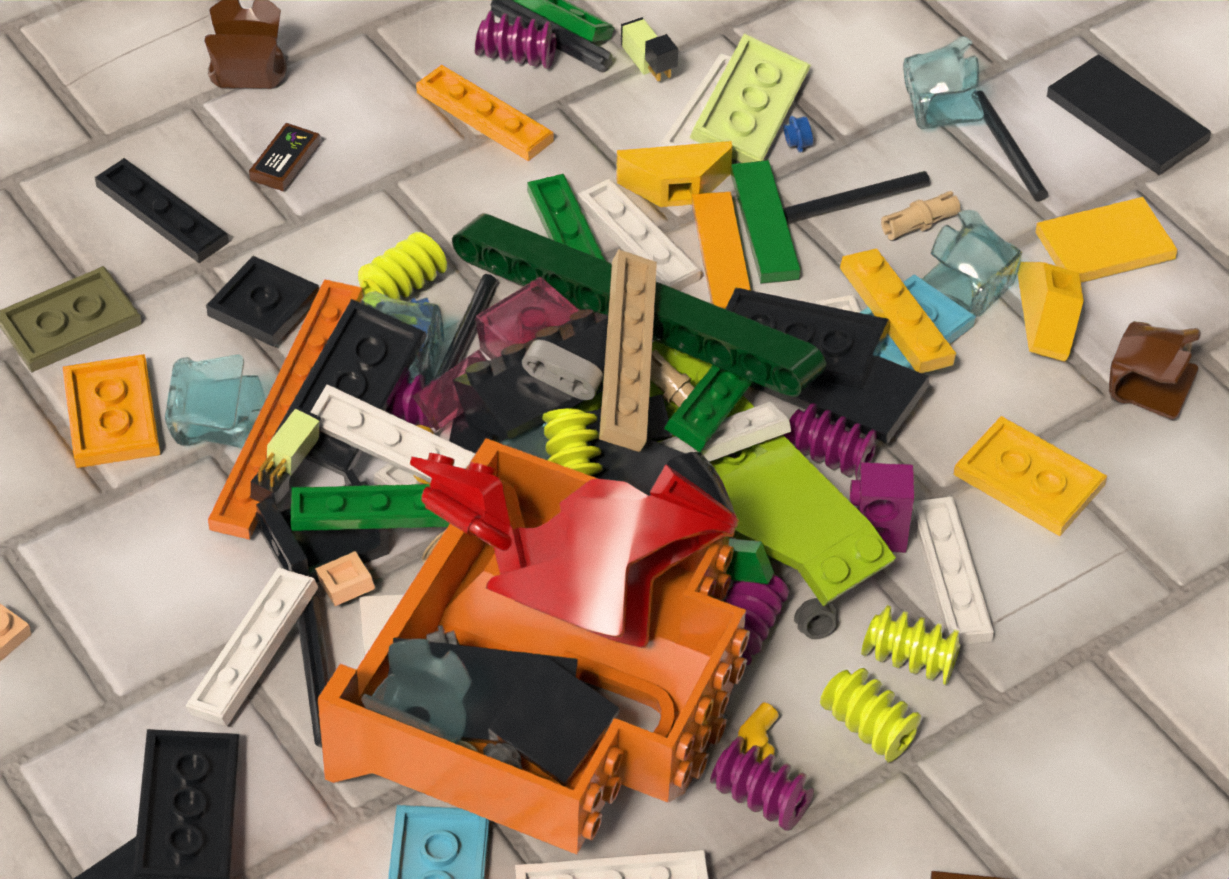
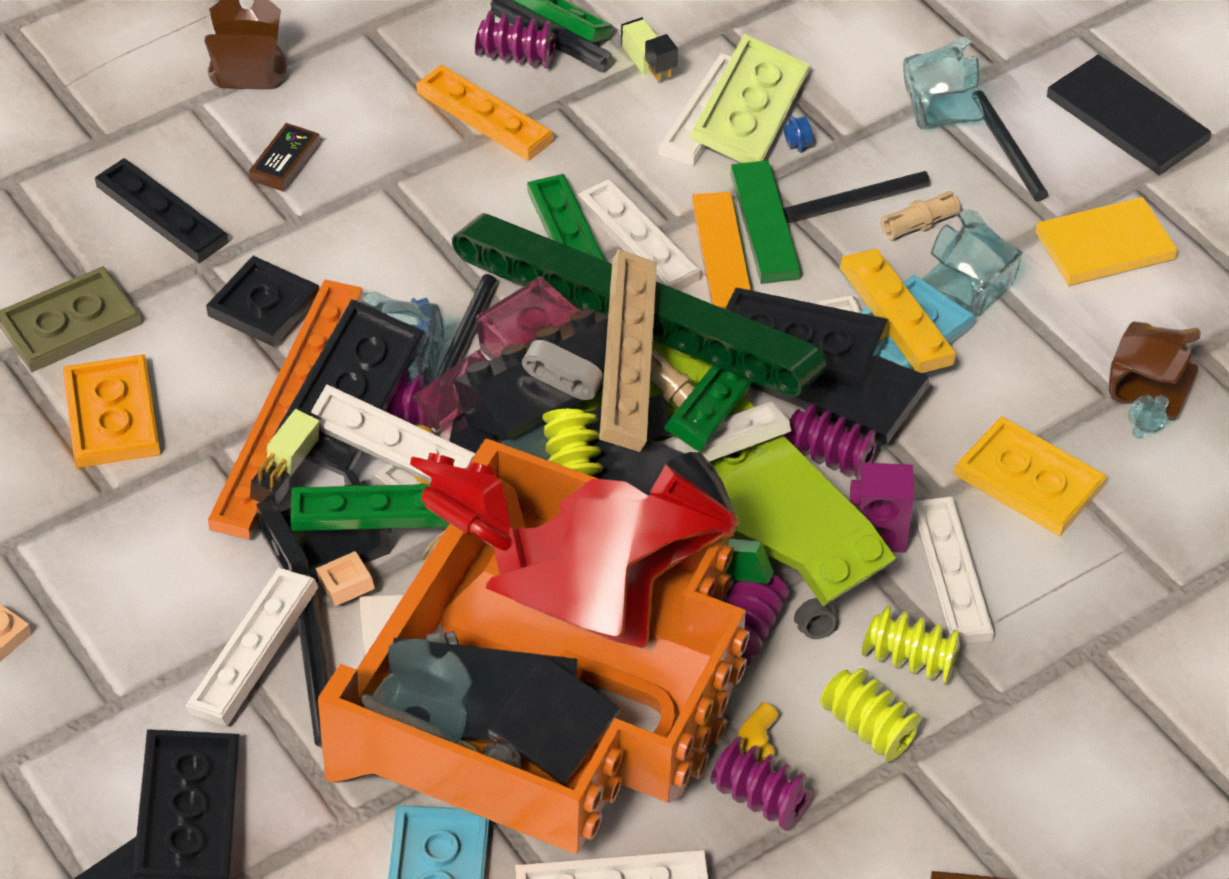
clear light blue piece [165,354,265,449] -> none
neon yellow piece [358,232,447,313] -> none
yellow slope [616,141,733,207] -> none
yellow slope [1017,262,1084,362] -> none
none -> clear light blue plate [1128,395,1169,439]

